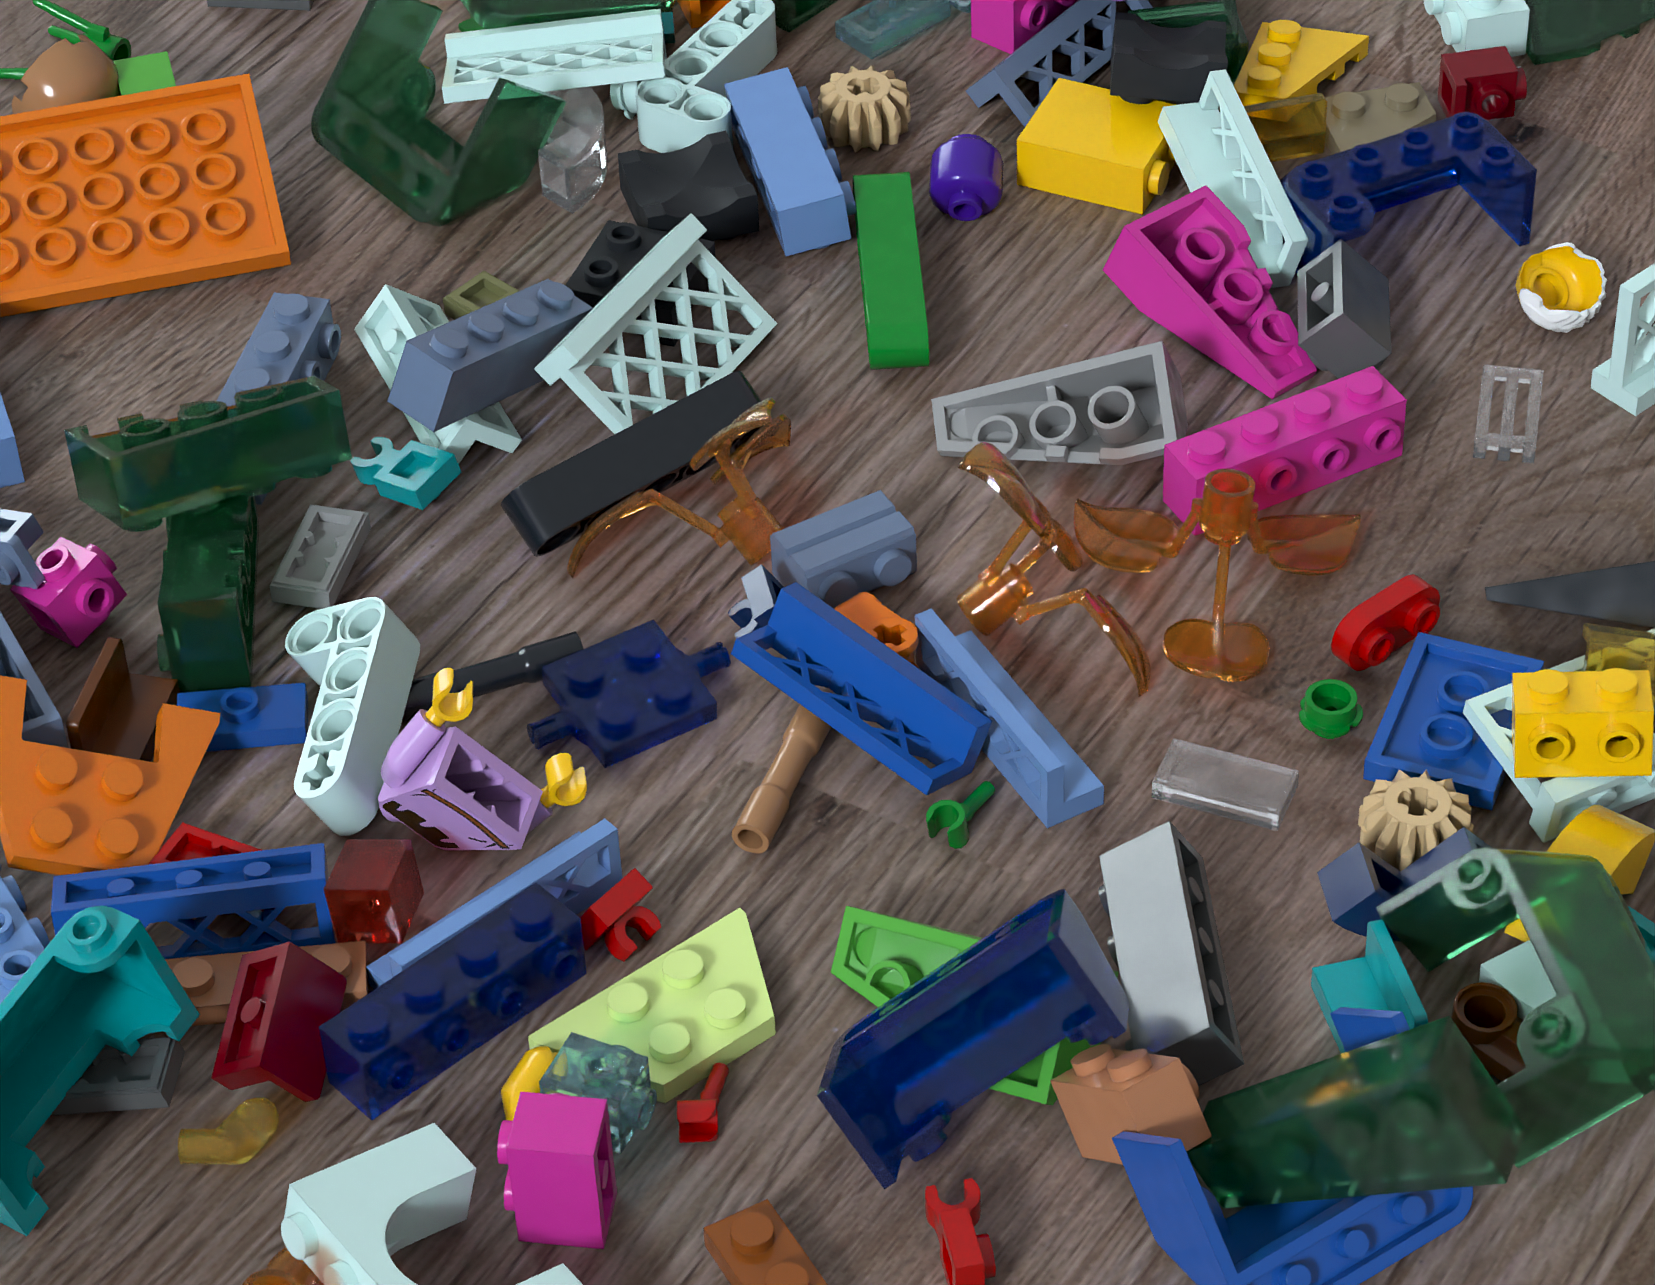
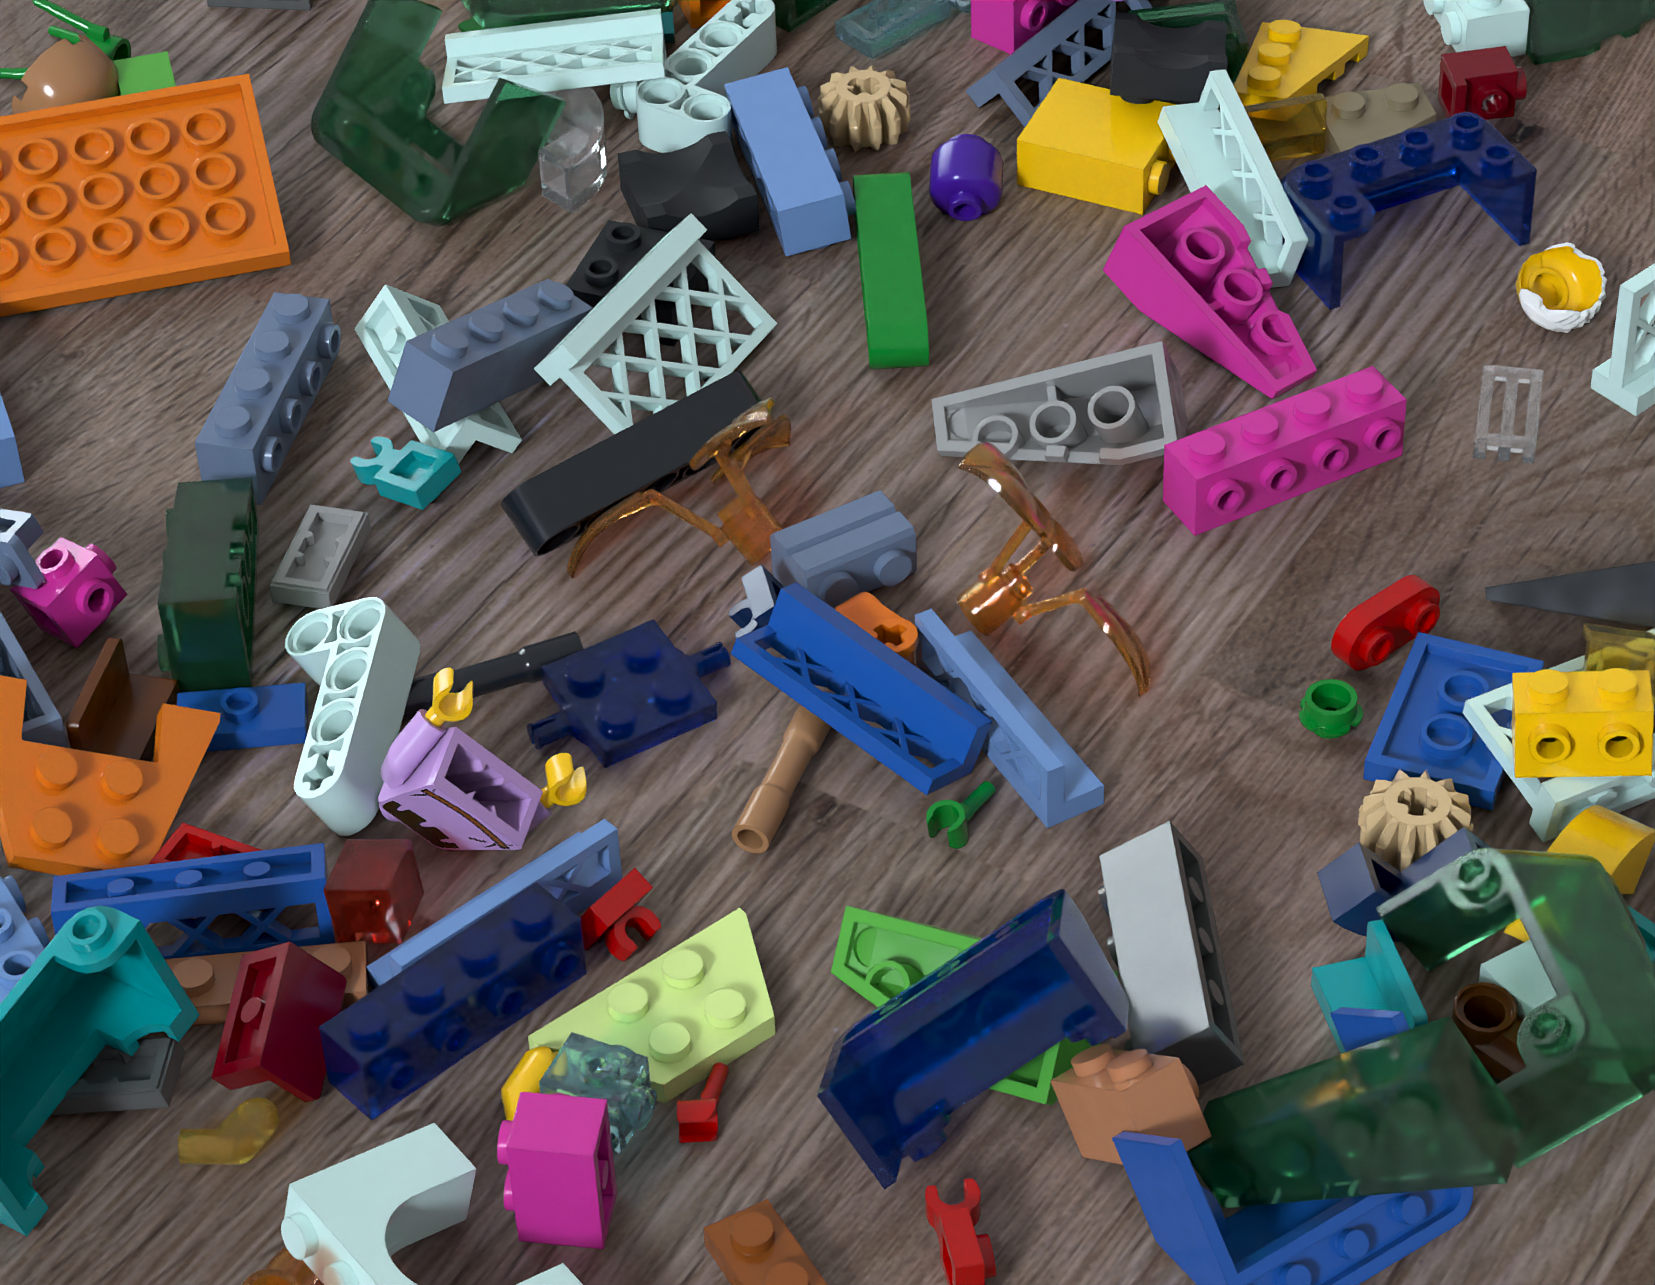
clear green wedge [64,376,352,532] -> none
olive tile [443,271,519,320] -> none
clear orange plant [1074,469,1361,682] -> none
clear tile [1152,738,1299,831] -> none
dark grey brick [1297,239,1392,379] -> none

